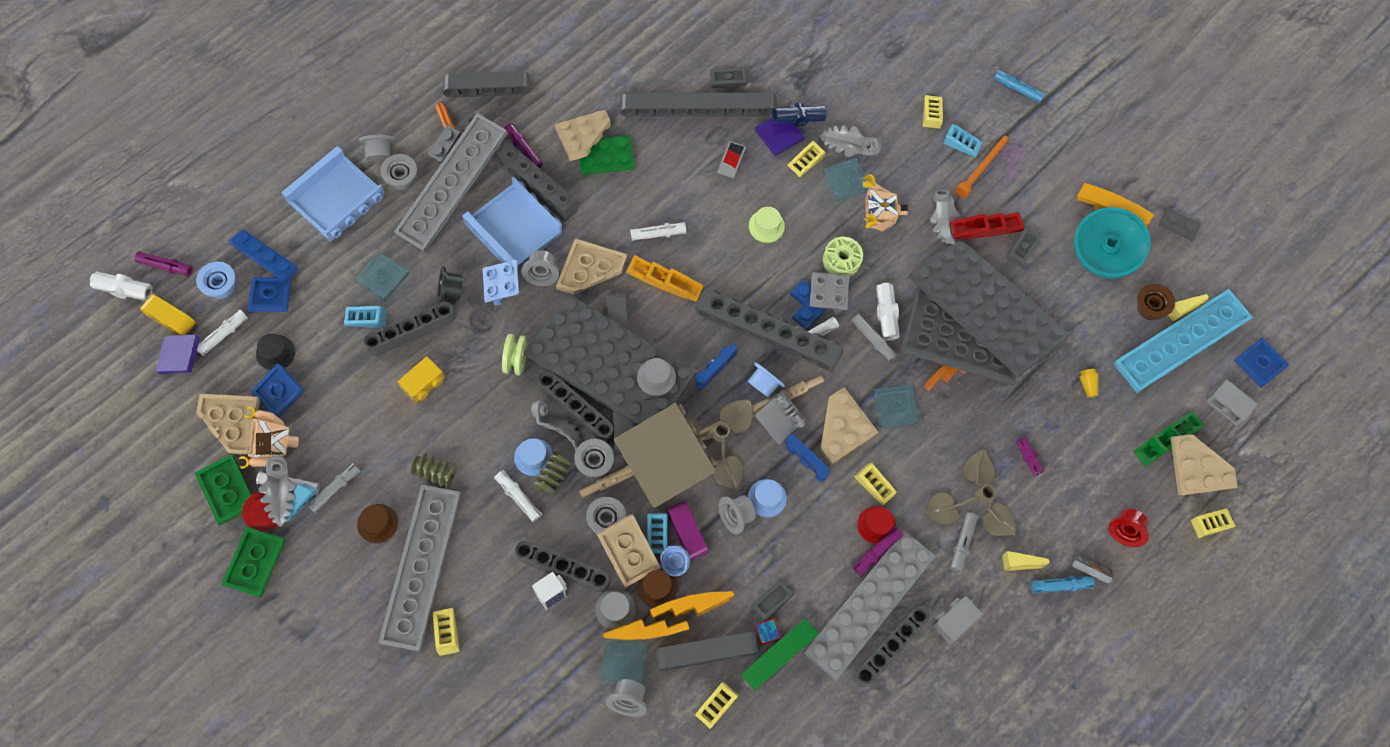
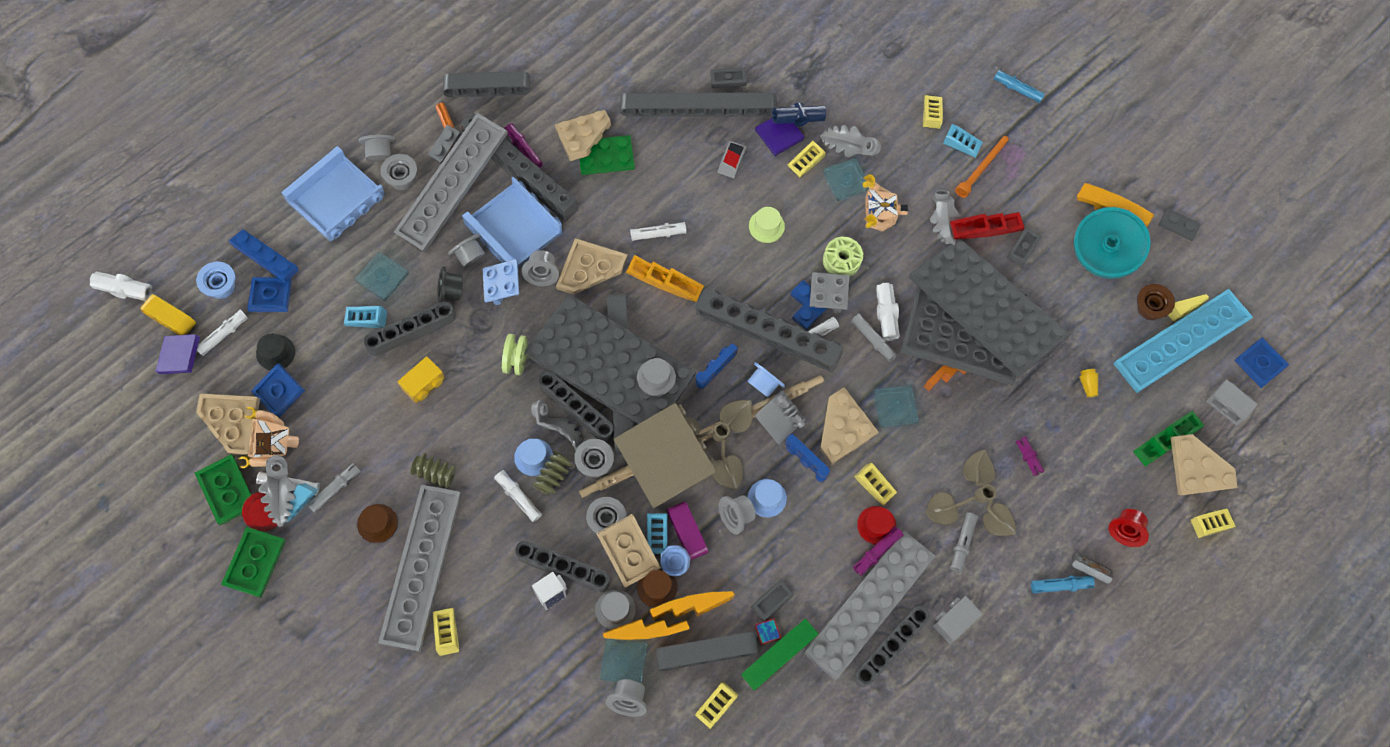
magenta pin [134,251,193,277] -> none
light yellow slope [1002,551,1049,571] -> none
none -> light grey piece [448,234,485,267]

